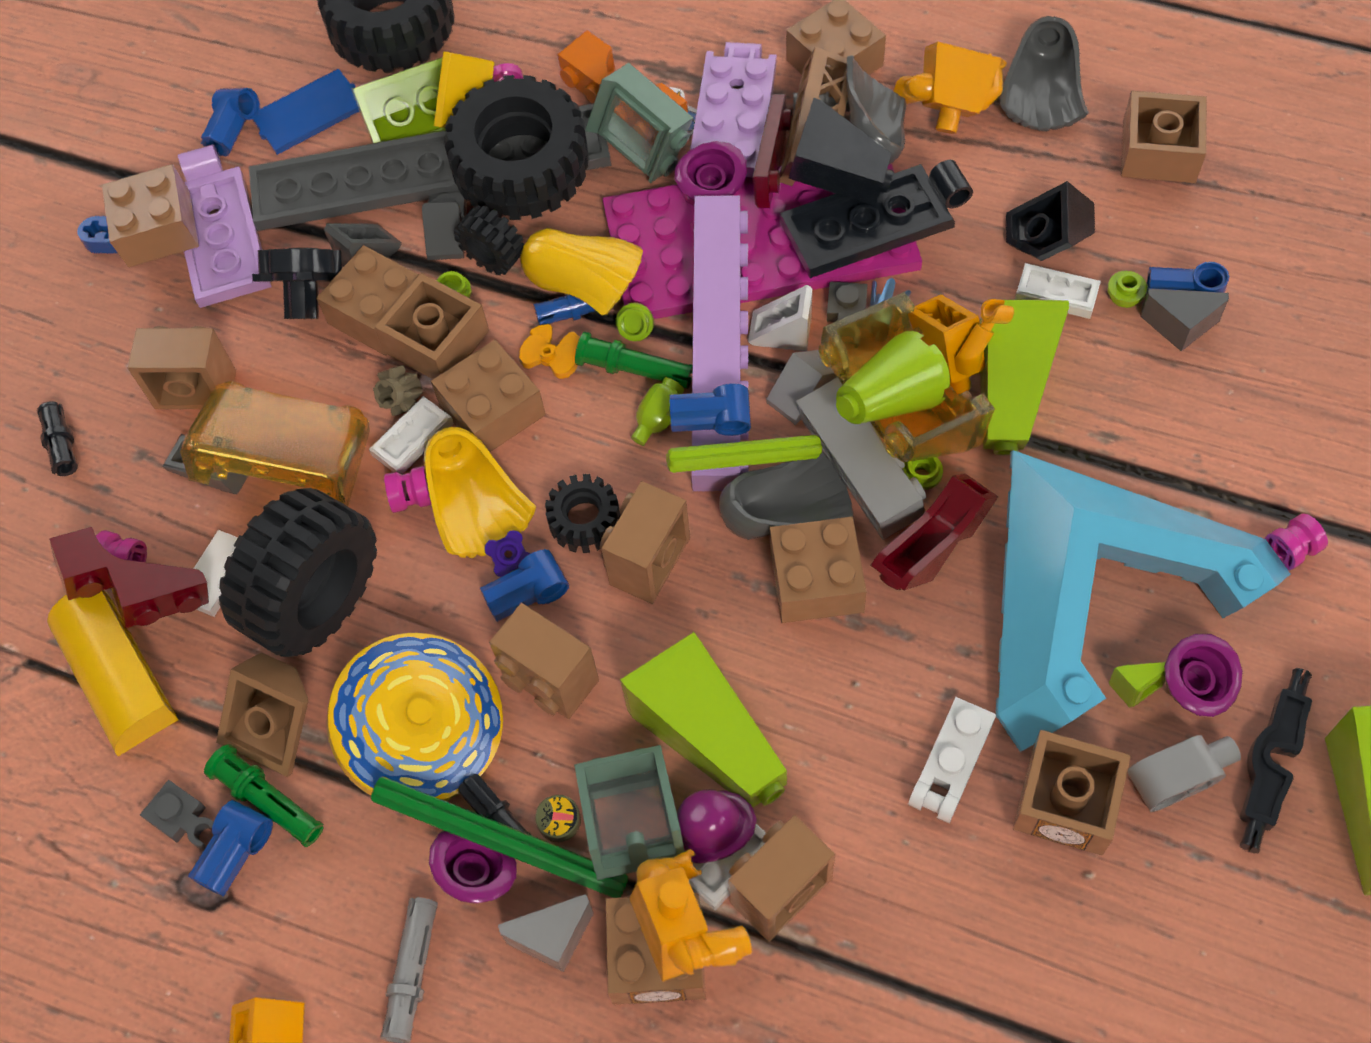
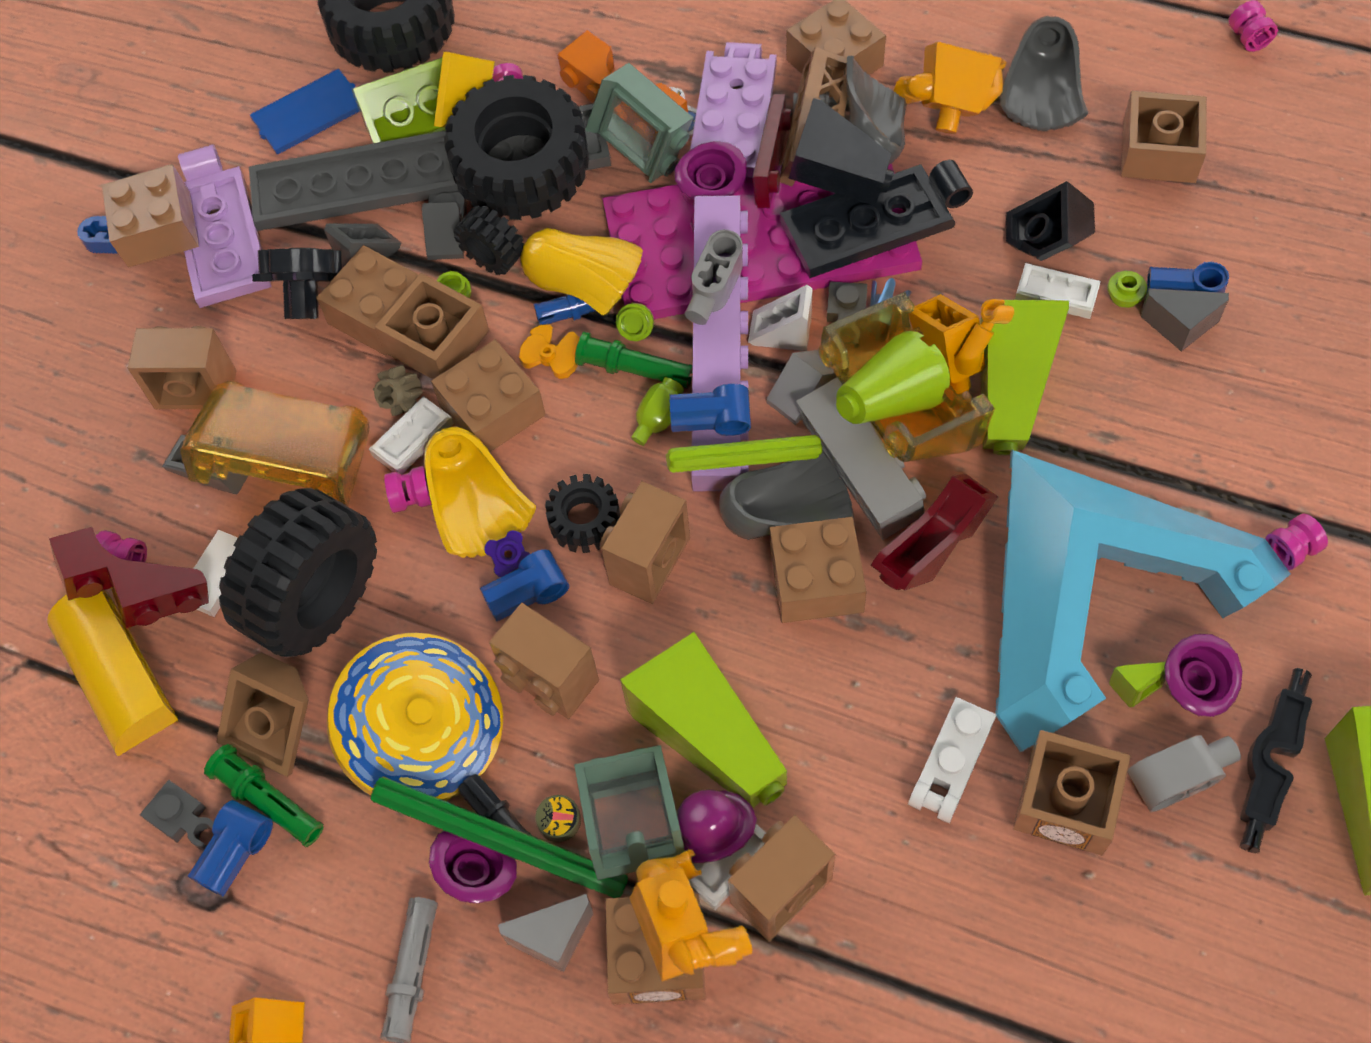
black pin [37,401,78,476] -> none
blue piece [200,88,260,156] -> none
lime plate [902,450,943,490] -> none
none -> light grey piece [685,229,743,325]
none -> dark pink wheel [1228,0,1278,52]

